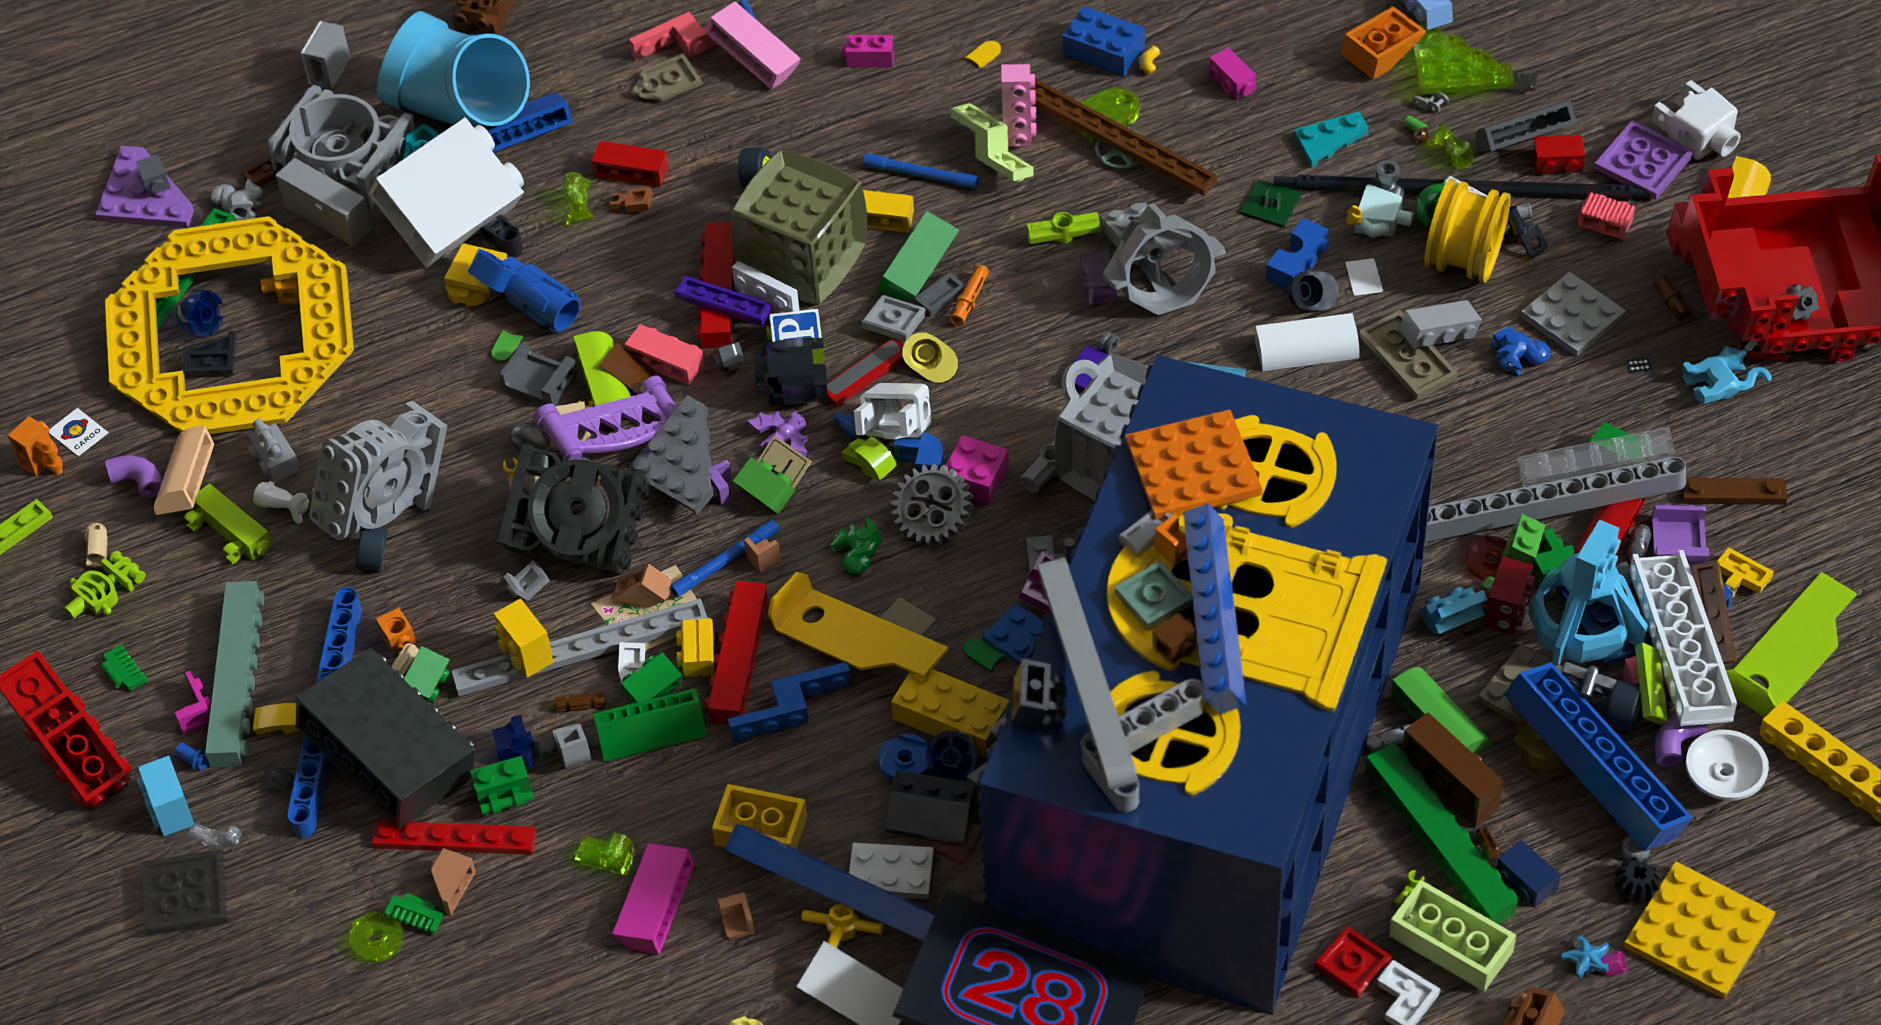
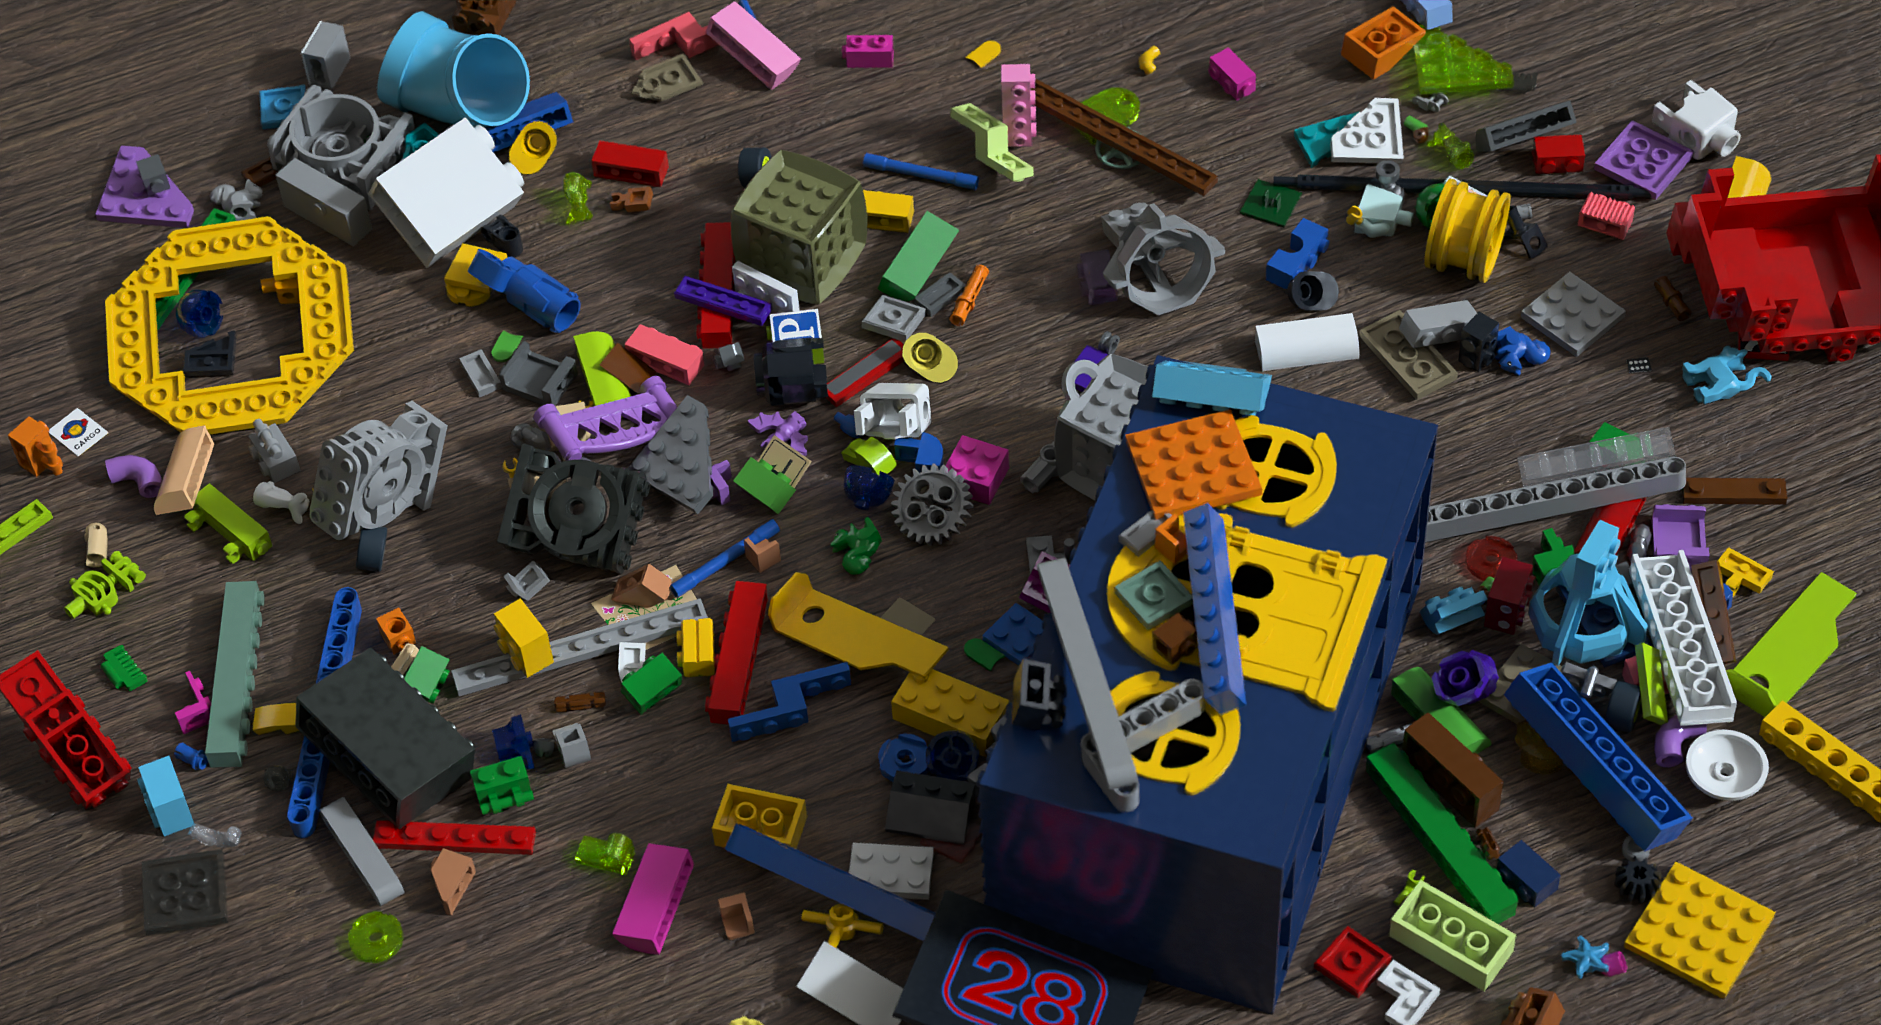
green piece [385,893,443,935] -> none
green brick [593,688,707,762] -> none
lime piece [1026,212,1101,244] -> none
blue brick [1062,6,1145,77] -> none
white sticker [1345,258,1383,296] -> none
bright green brick [1501,514,1545,564] -> none
dark grey brick [1778,283,1820,321] -> none
none -> dark azure tile [259,85,306,130]
none -> light grey beam [319,797,405,906]
none -> light grey tile [459,349,502,397]
none -> yellow piece [509,121,557,174]
none -> clear blue cylinder [843,466,895,510]
none -> medium azure slope [1152,361,1272,415]
none -> white plate [1330,98,1404,164]
none -> dark purple brick [1432,650,1499,706]
none -> black brick [1458,312,1499,372]

